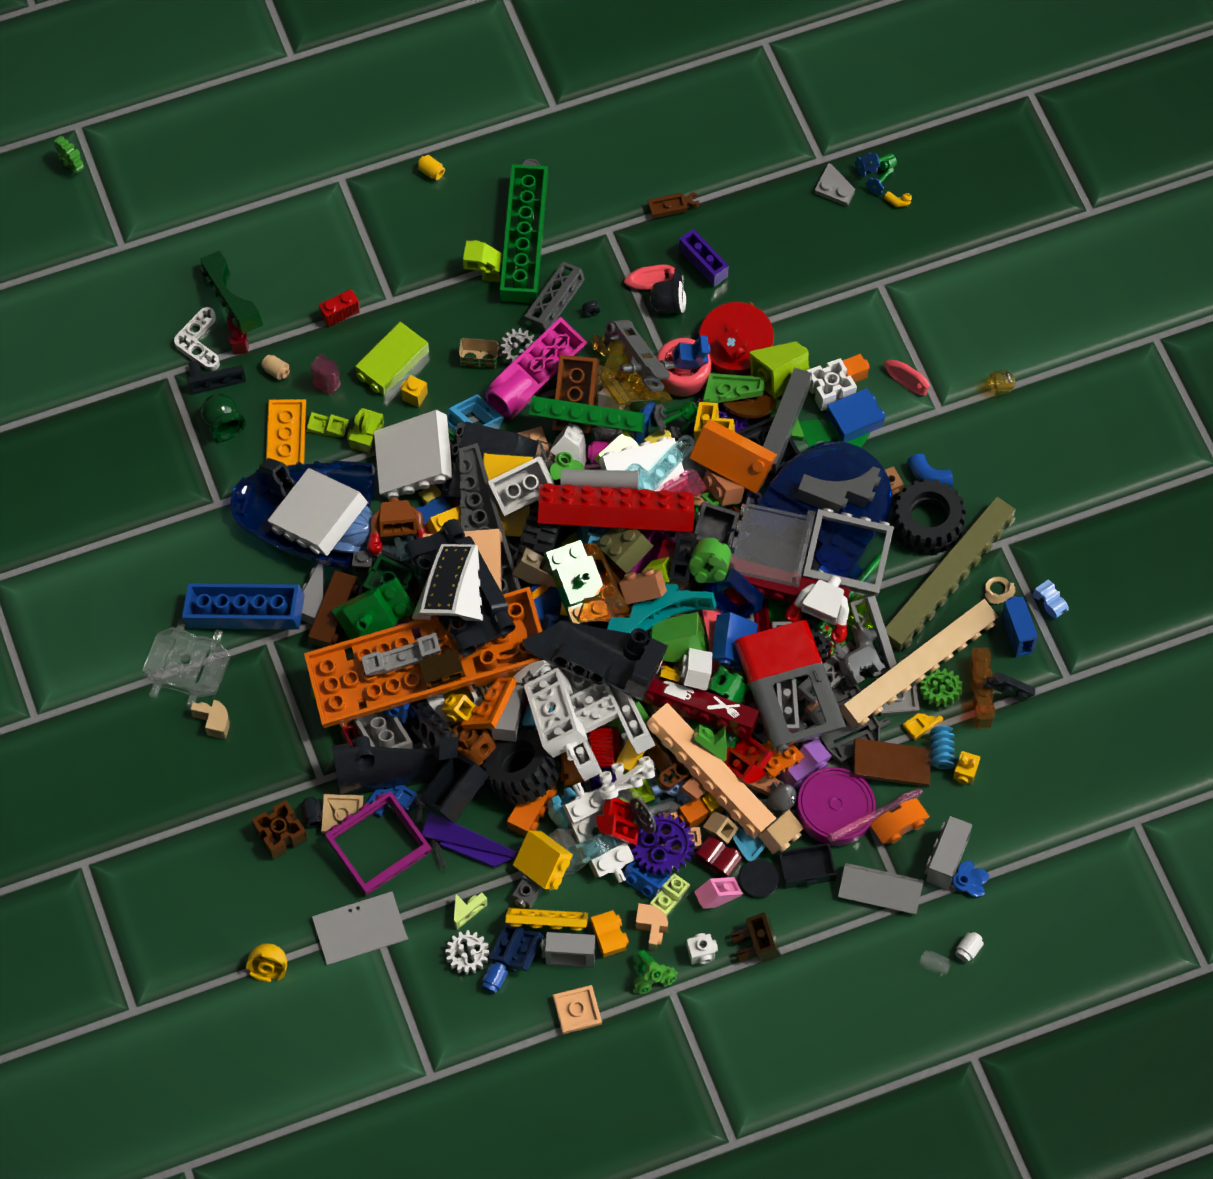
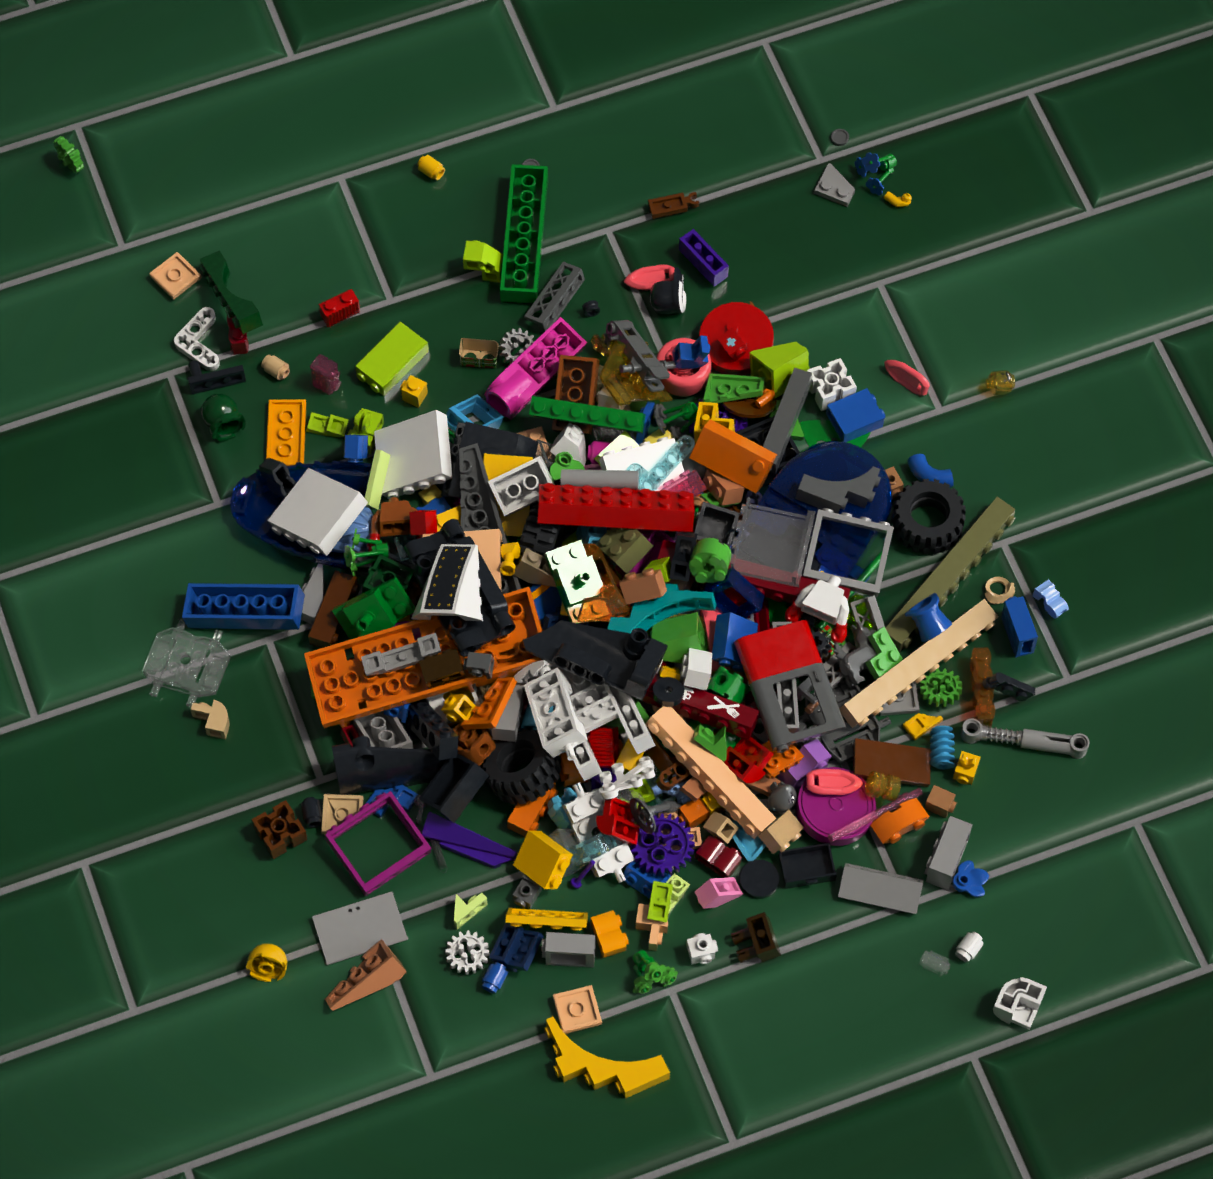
orange brick [843,354,870,383] -> none
none -> light nougat plate [149,252,202,300]
none -> nougat wedge [325,939,407,1011]
none -> blue brick [344,435,368,462]
none -> plant [344,528,388,577]
none -> yellowish green tile [364,450,390,510]
none -> red brick [409,510,438,538]
none -> dark grey brick [463,652,495,679]
none -> yellow leg [500,542,521,576]
none -> yellow arch [544,1017,670,1098]
none -> dark purple pin [570,860,595,889]
none -> lime slope [647,881,673,923]
none -> black piece [652,677,684,707]
none -> orange arm [755,388,775,408]
none -> coral piece [806,769,863,795]
none -> dark grey piece [831,129,849,146]
none -> bright green plate [865,627,903,679]
none -> clear yellow wheel [865,771,901,802]
none -> blue hat [904,593,952,642]
none -> medium nougat brick [924,785,957,818]
none -> light grey piece [961,718,1090,759]
none -> white brick [993,977,1047,1030]

